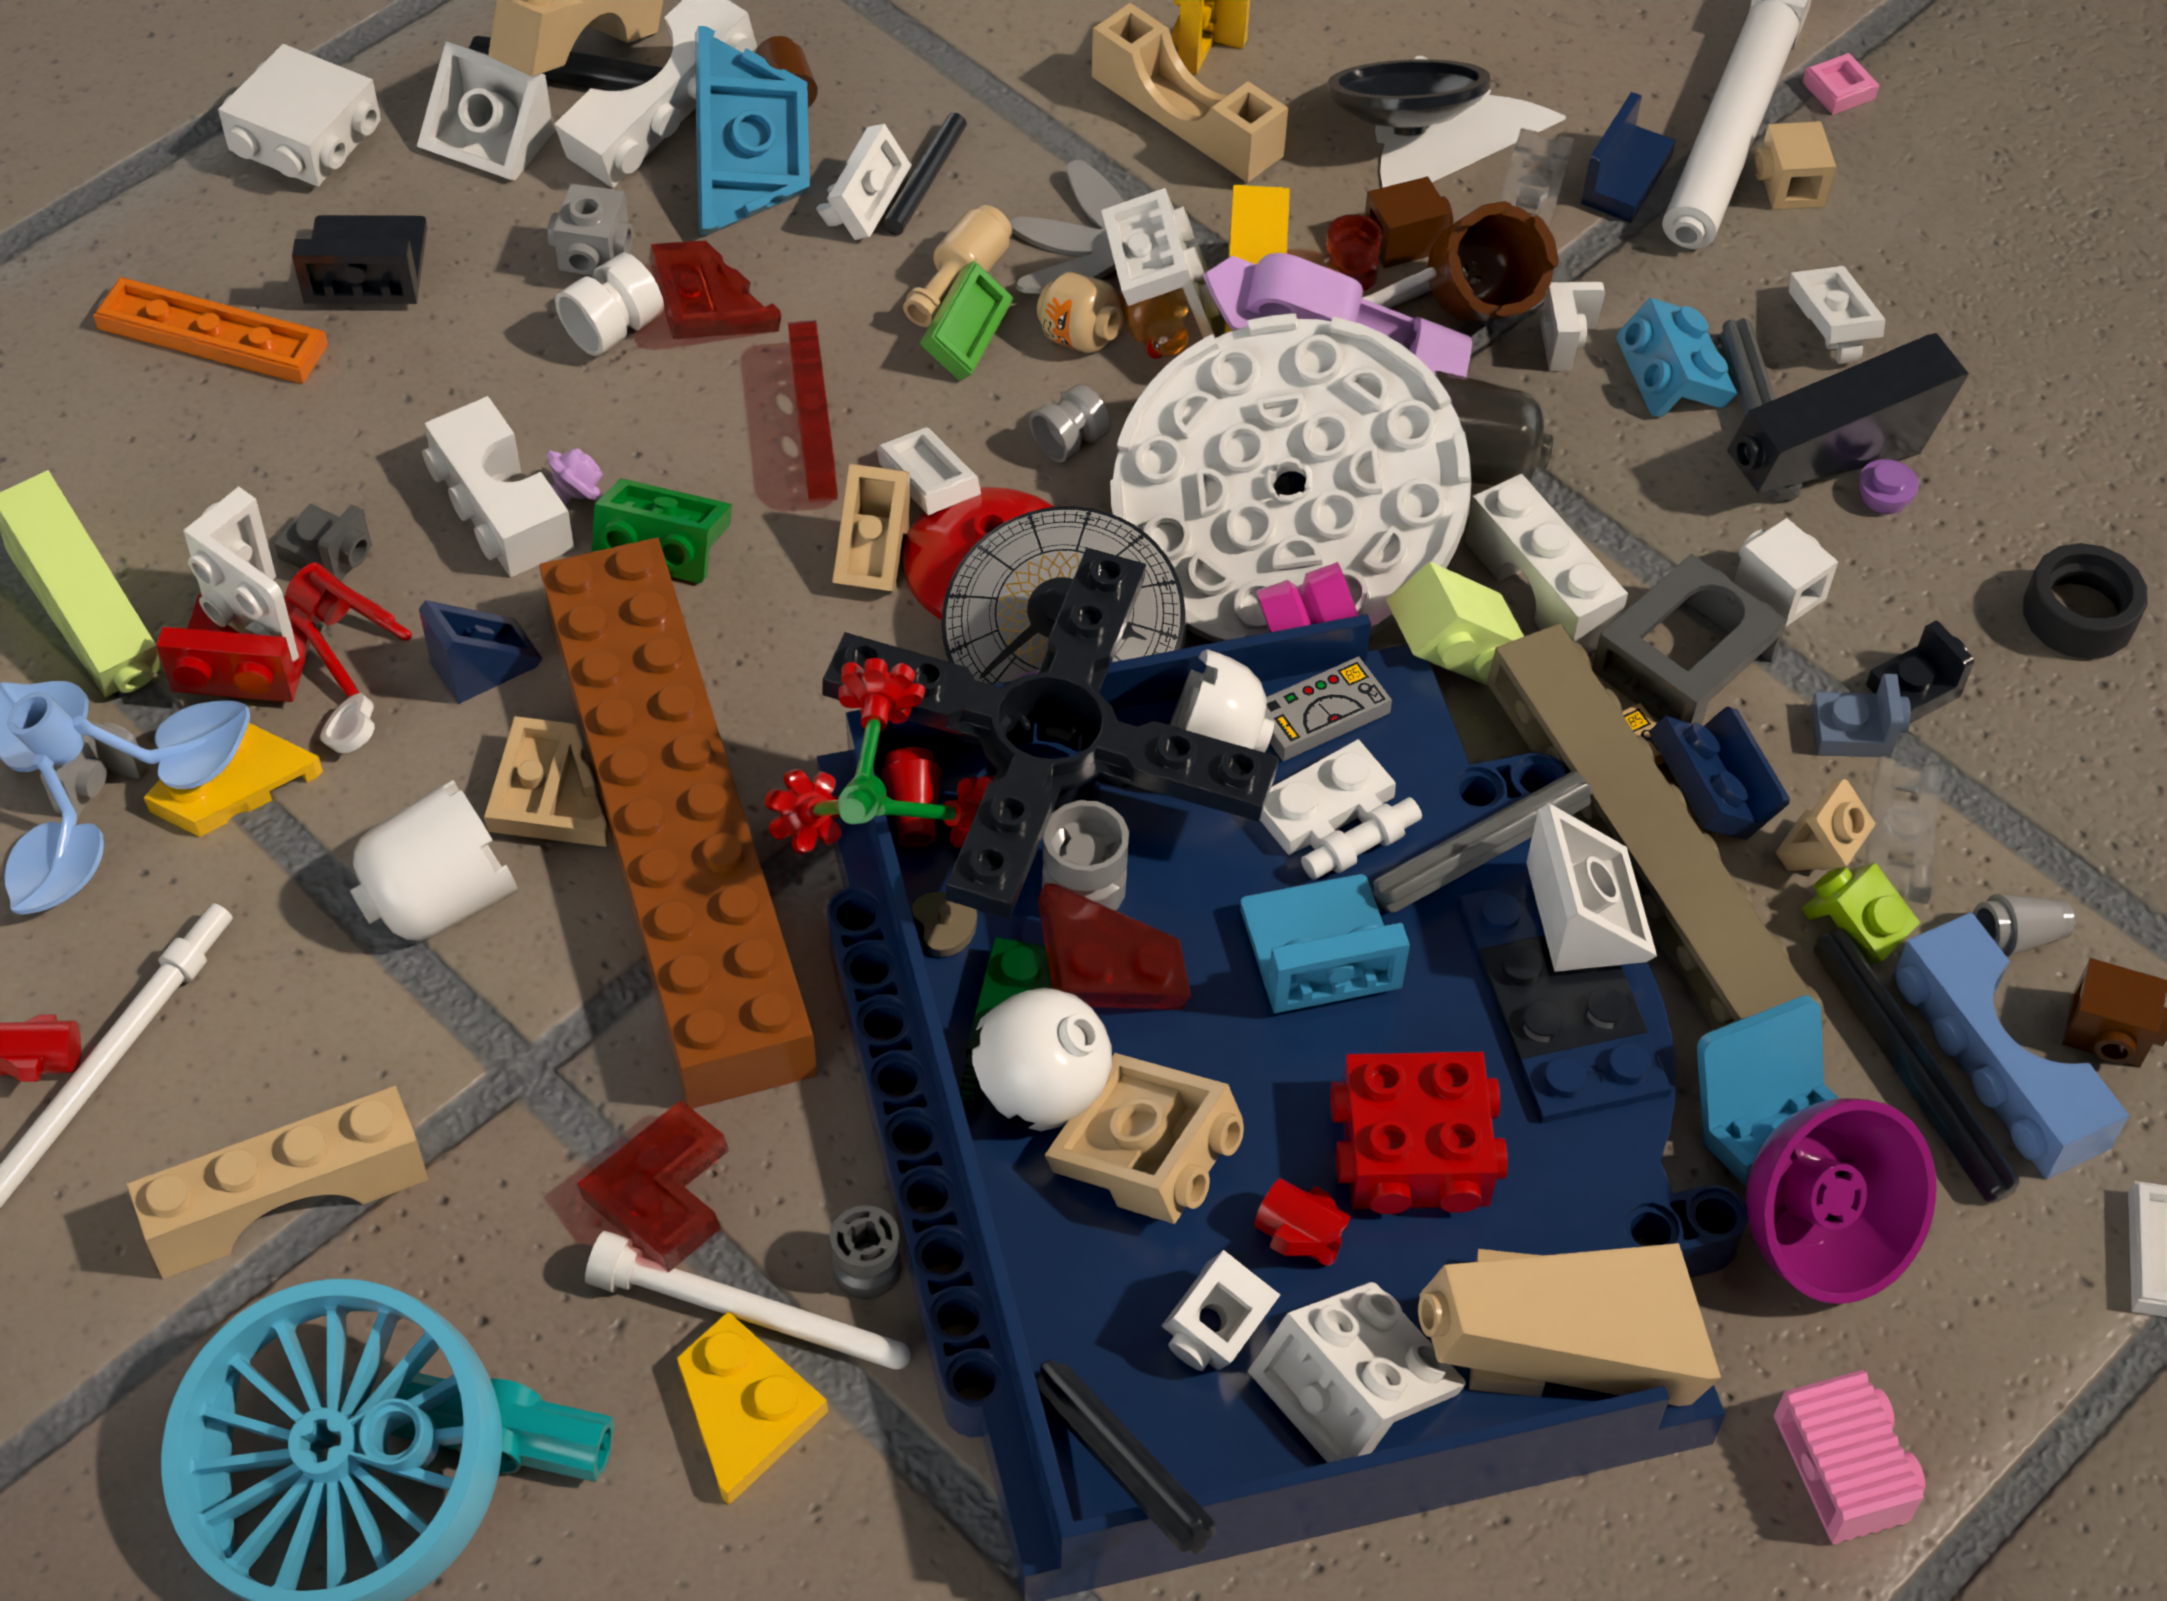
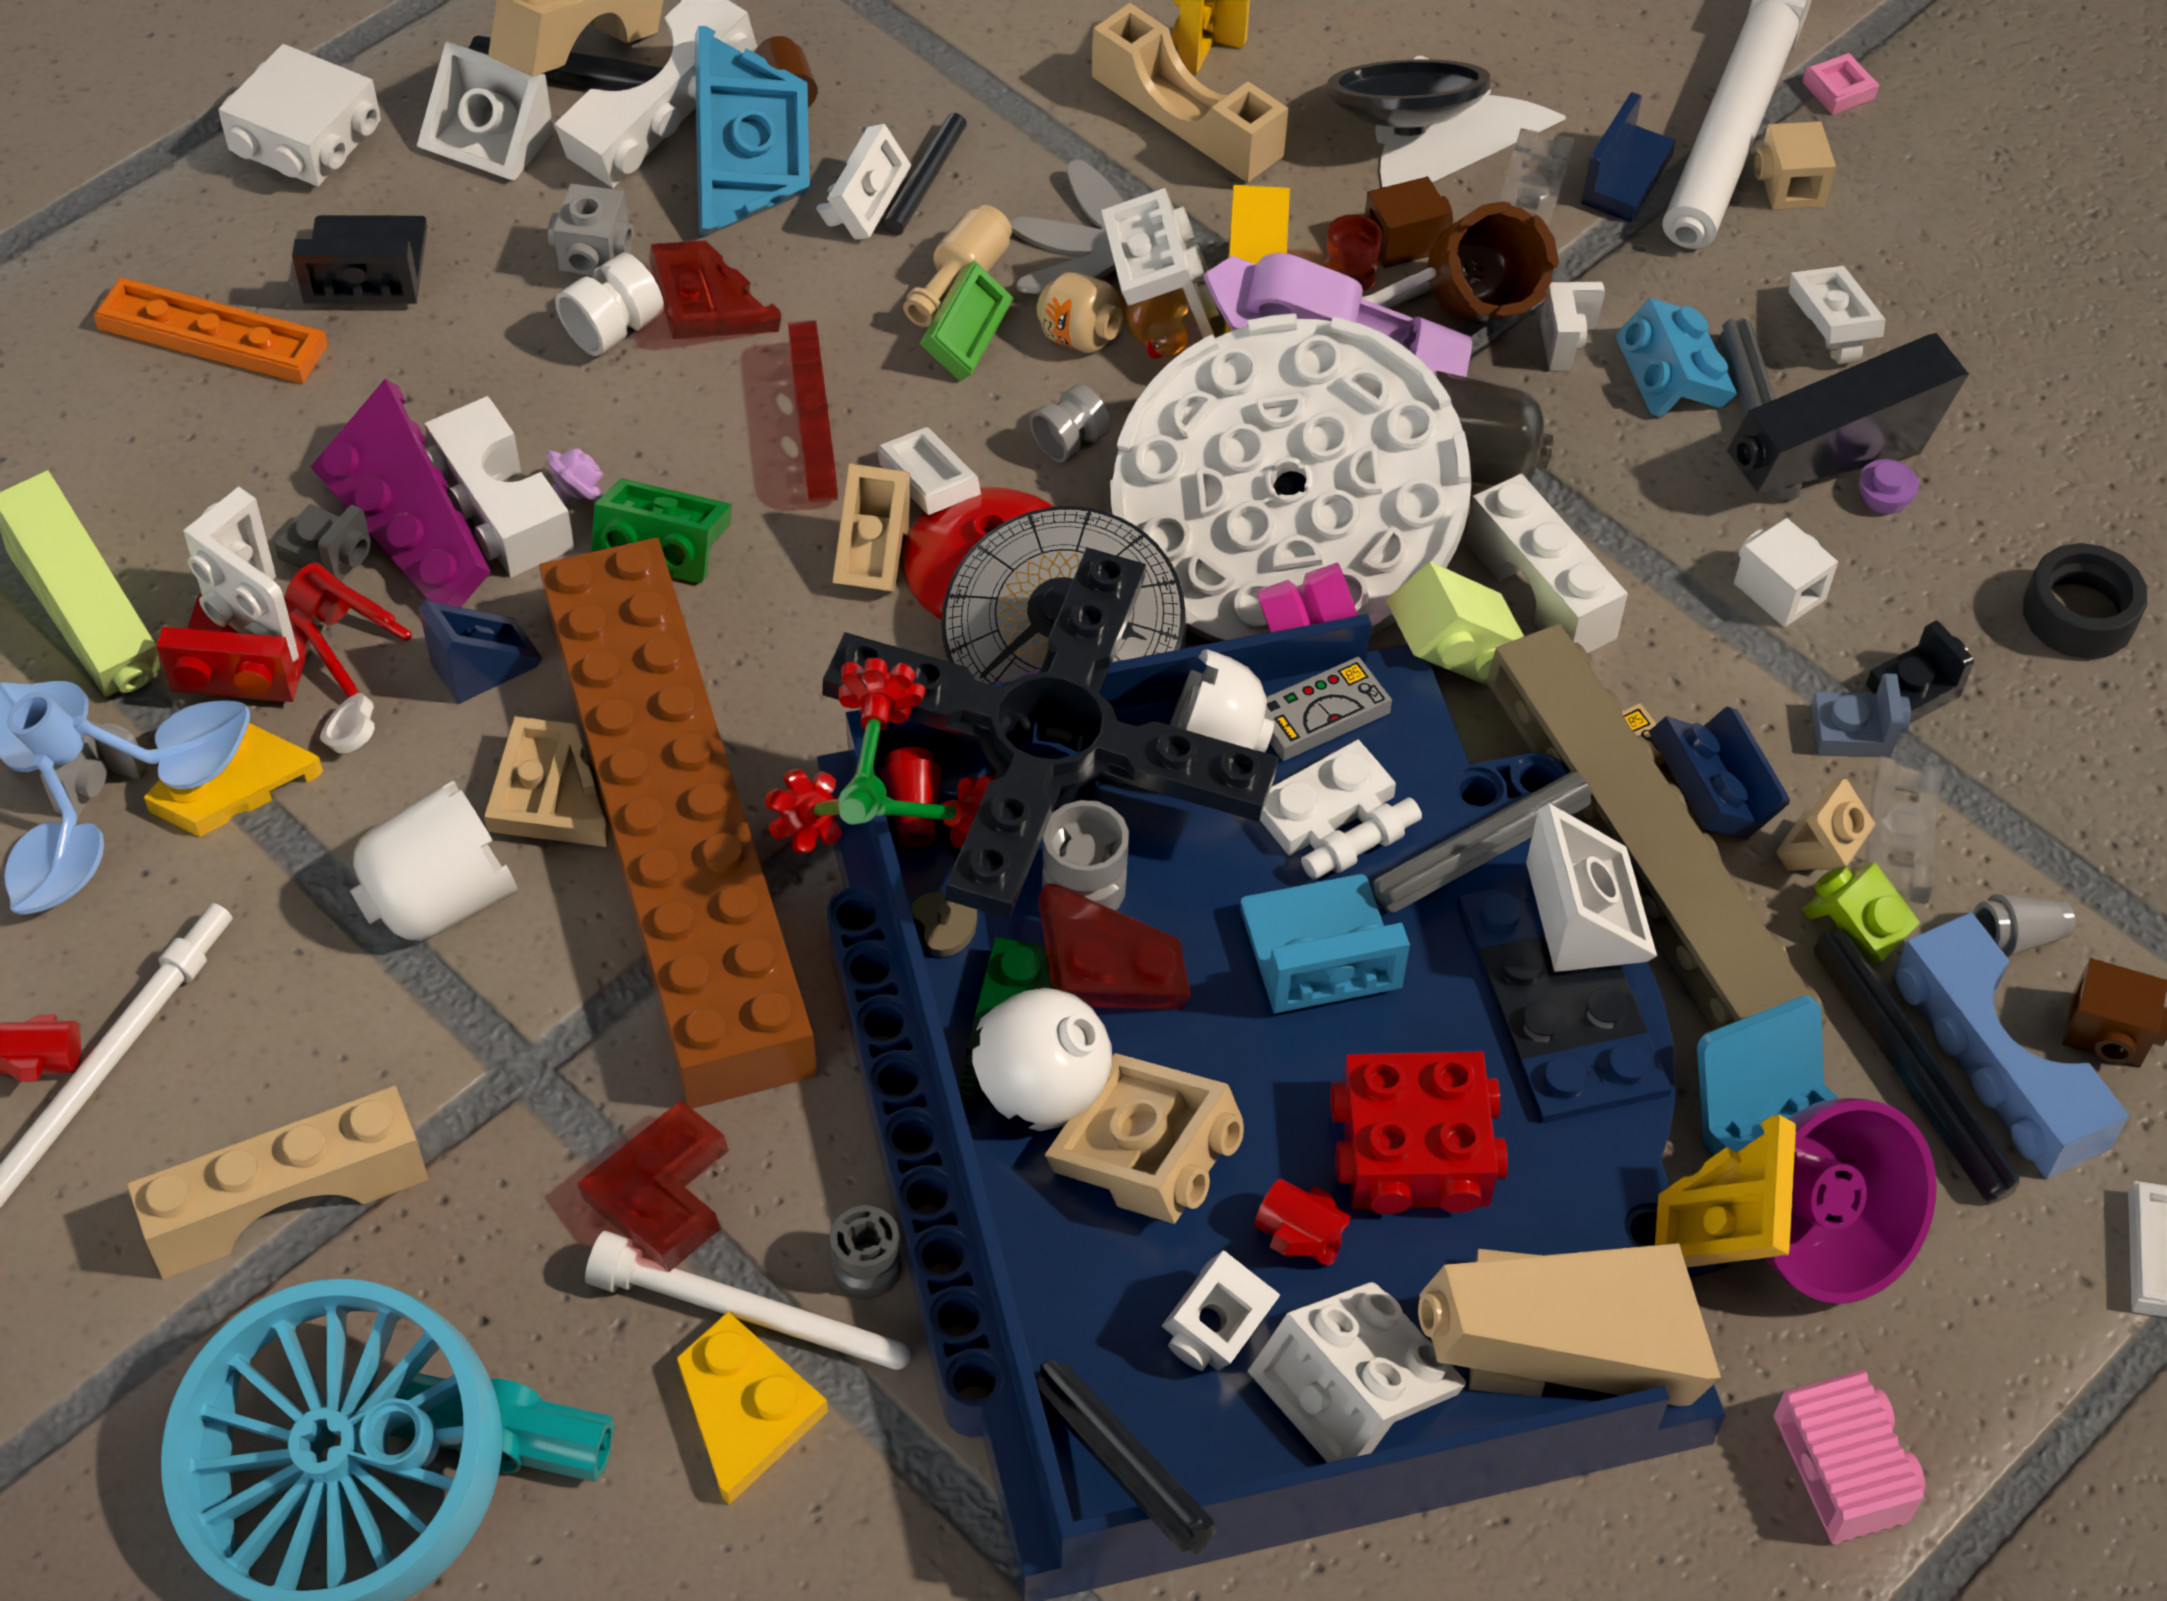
dark grey panel [1592,553,1787,725] -> none
none -> magenta wing [310,379,491,607]
none -> yellow wing [1655,1115,1796,1267]

